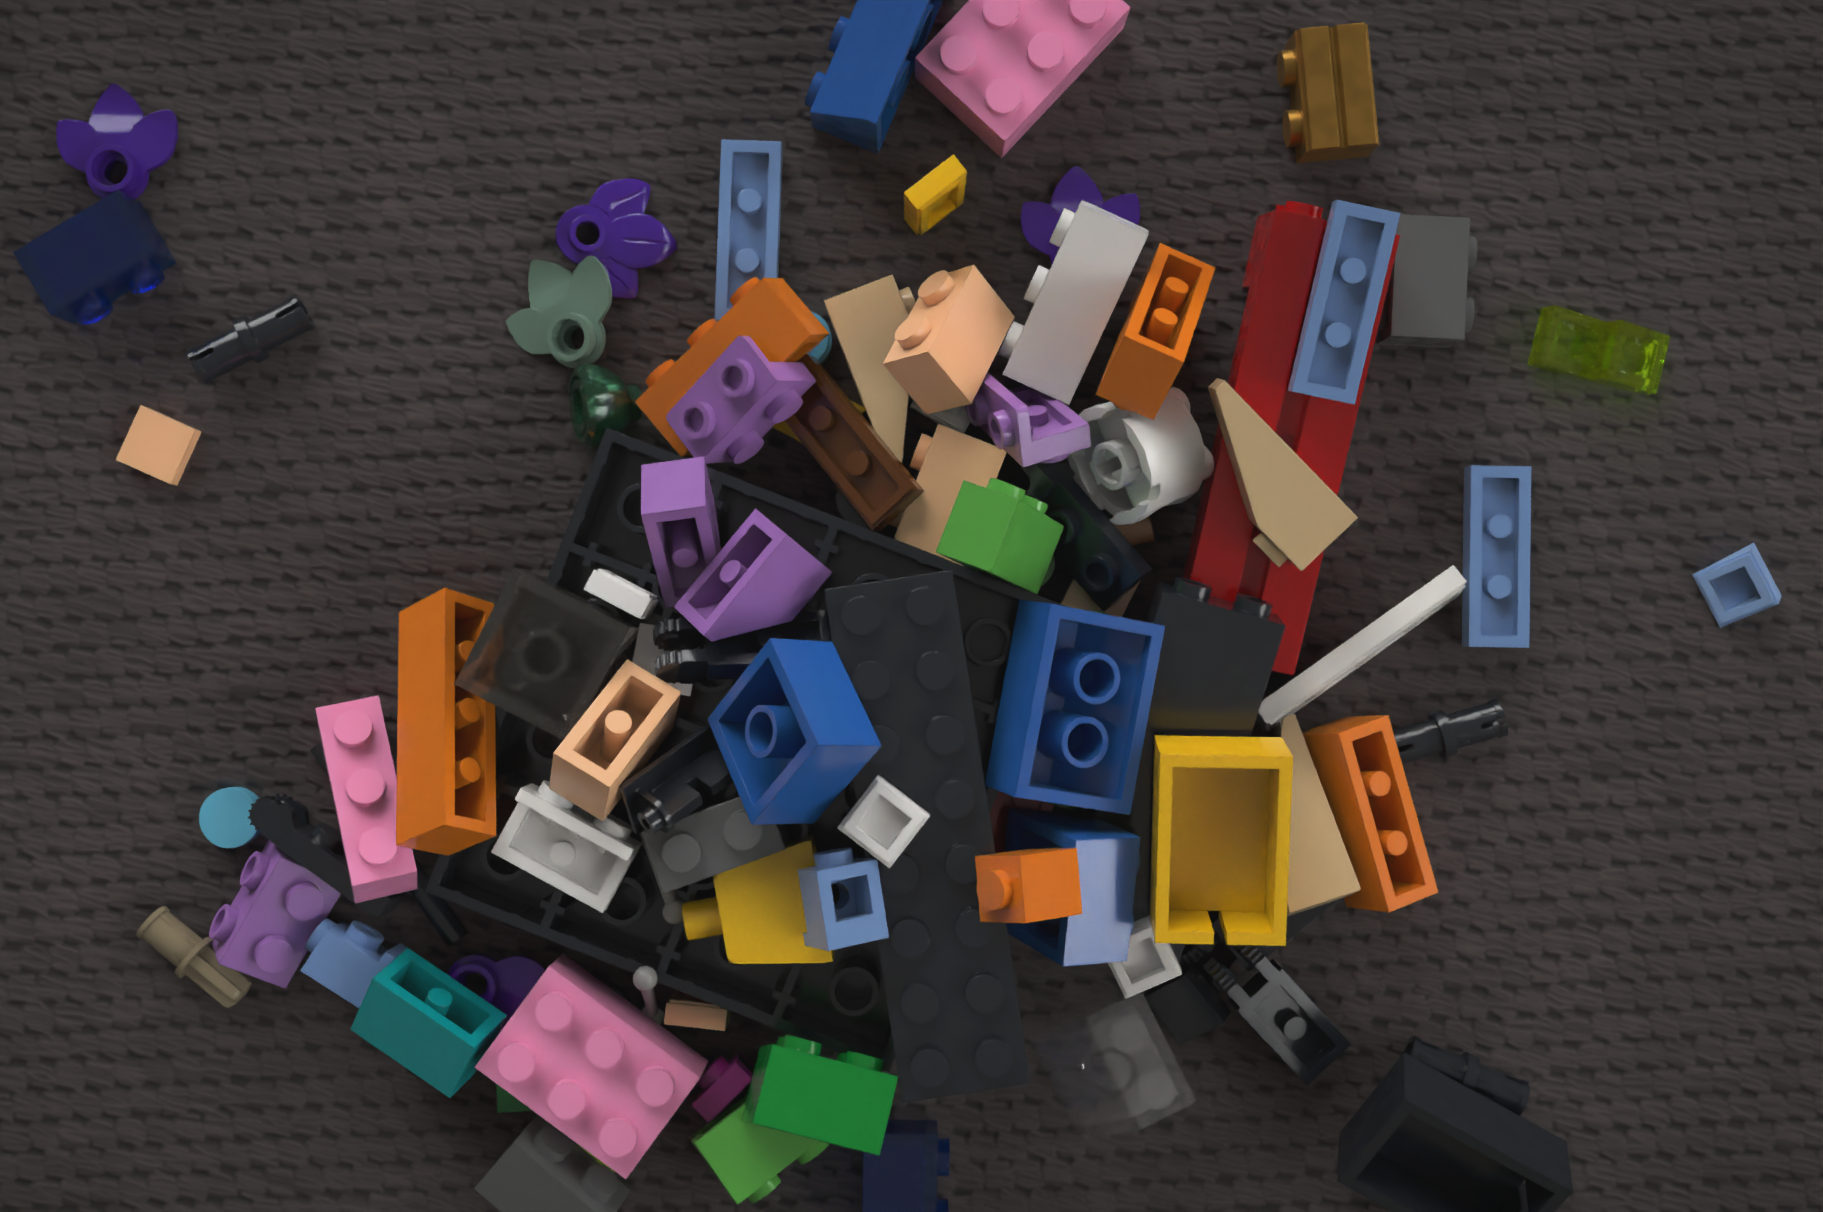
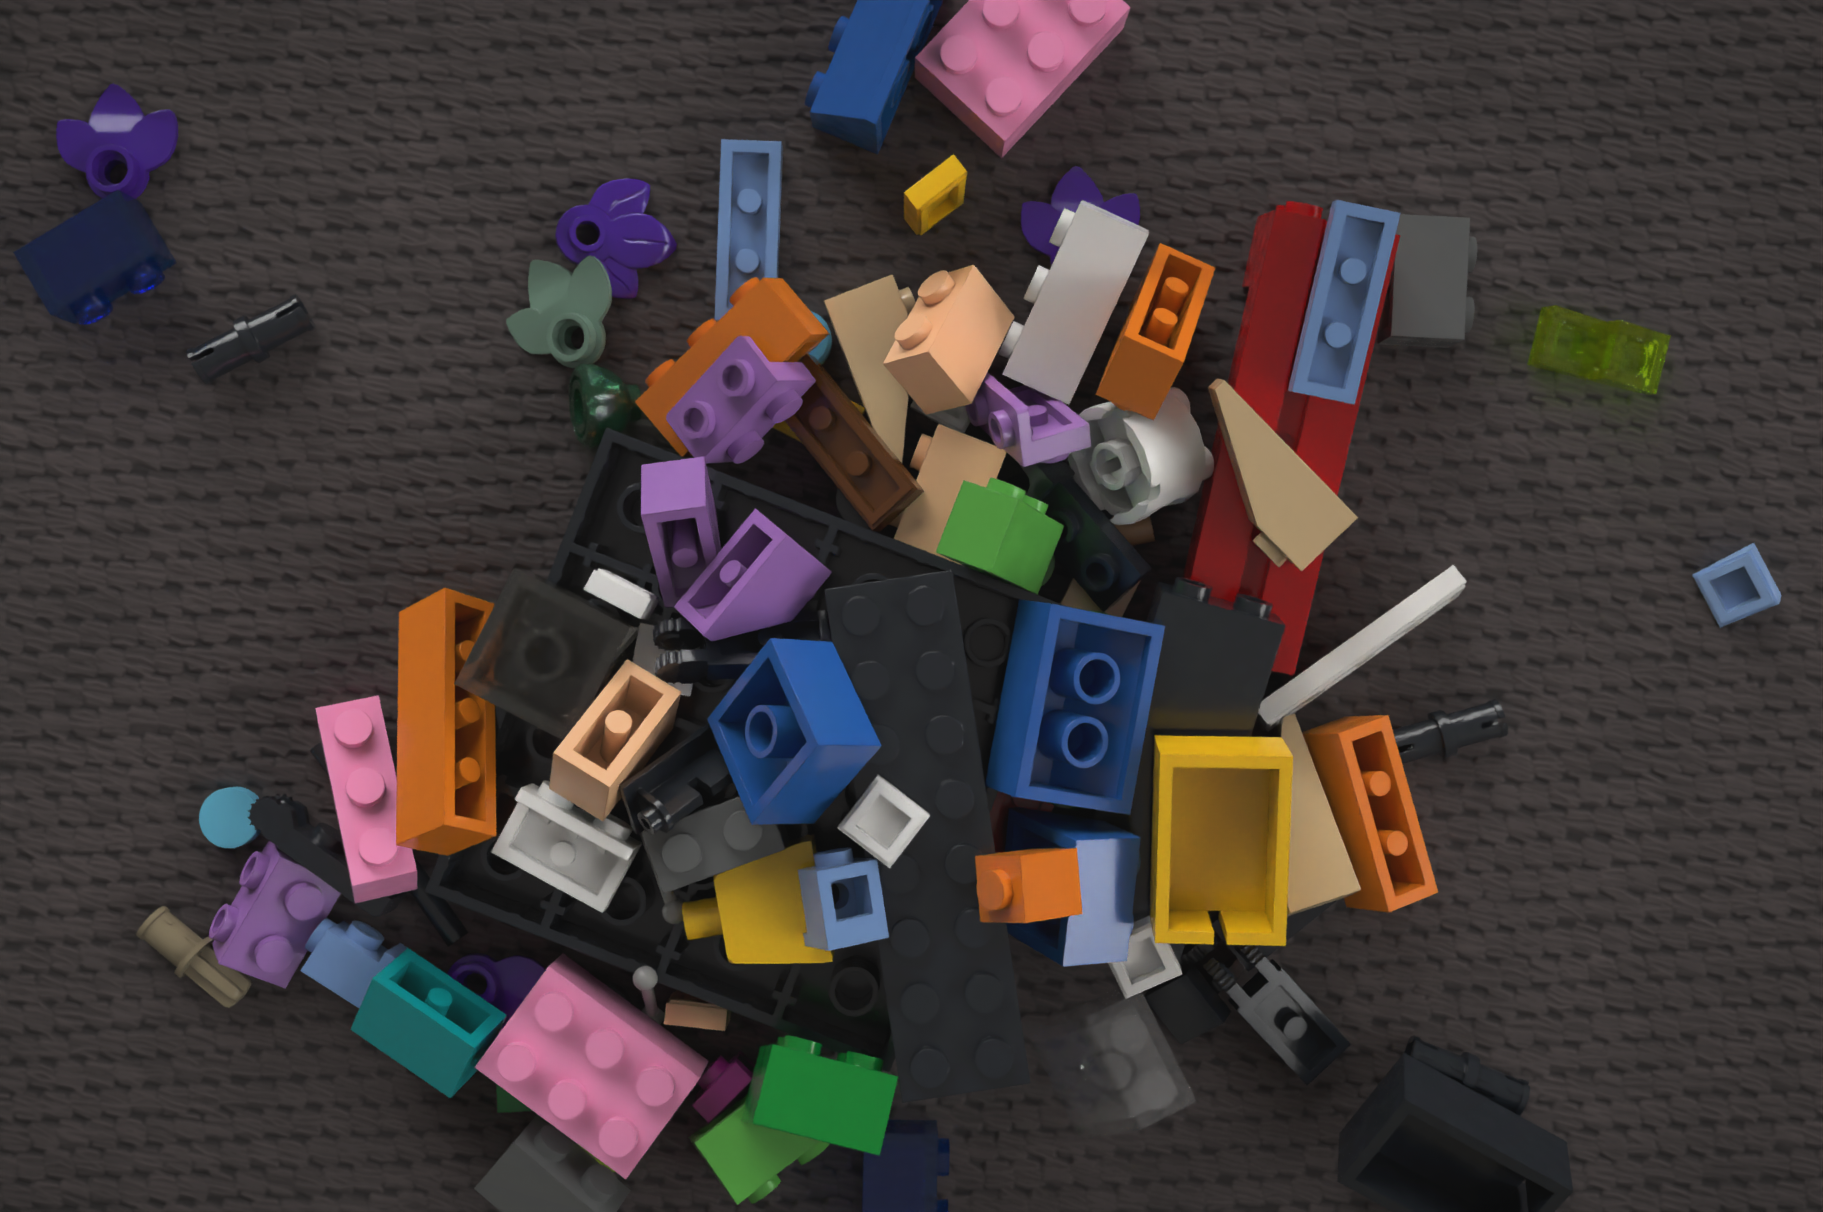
light nougat tile [116,405,202,486] -> none
pearl gold brick [1277,22,1379,163] -> none
medium blue plate [1462,465,1531,648] -> none

